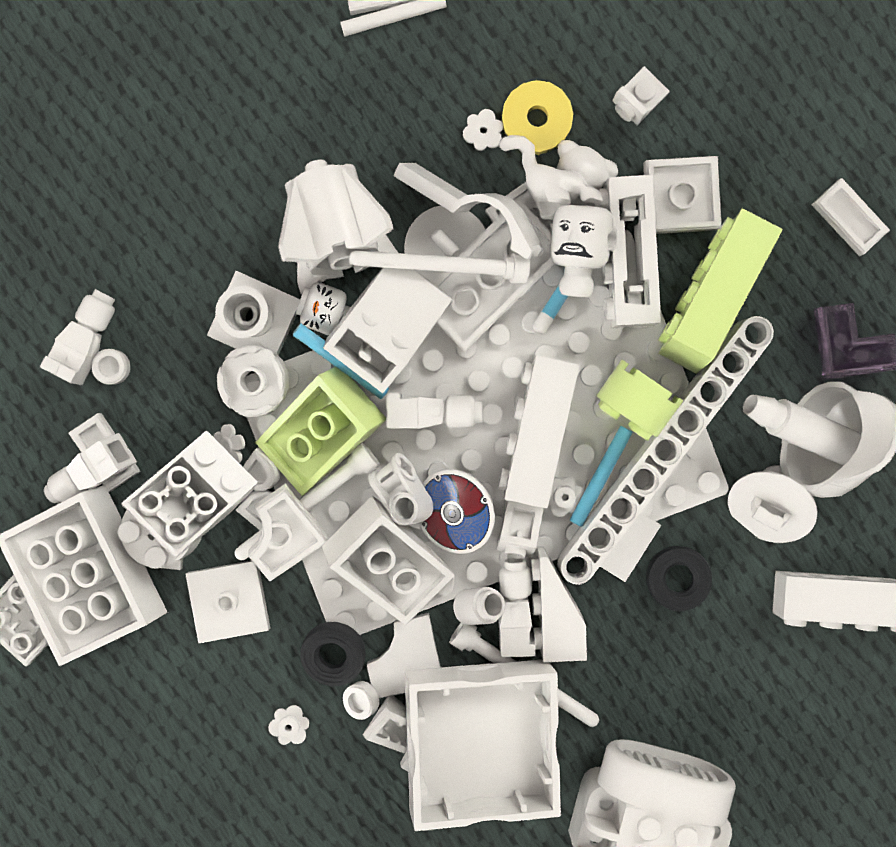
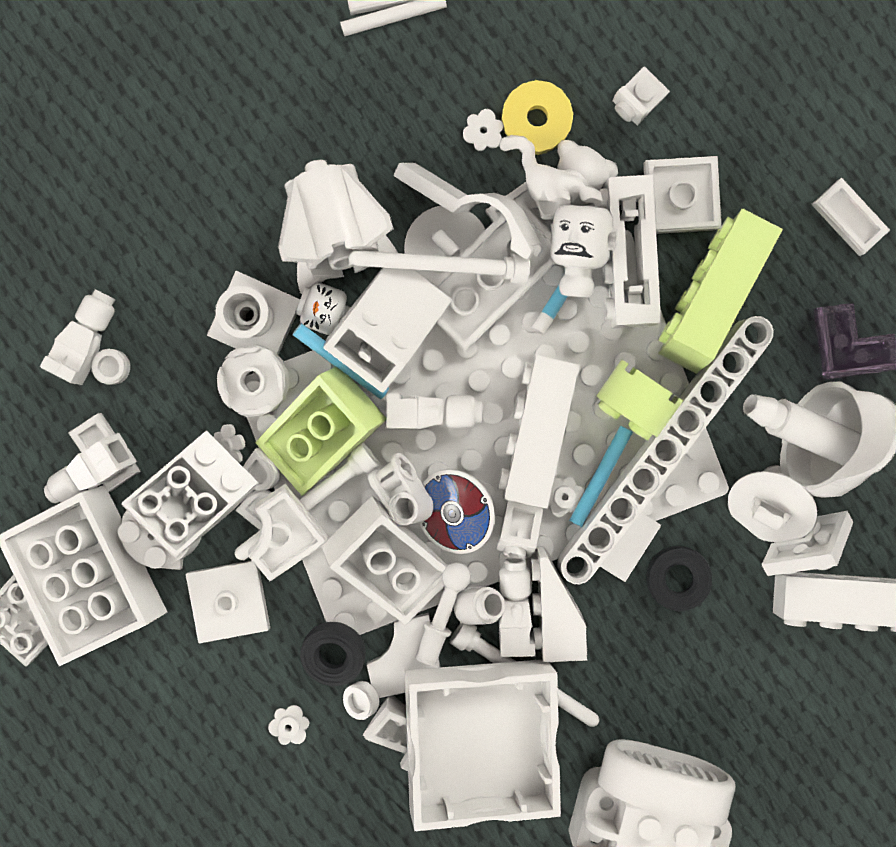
none -> white pin [416,562,471,666]
none -> white plate [762,511,853,576]

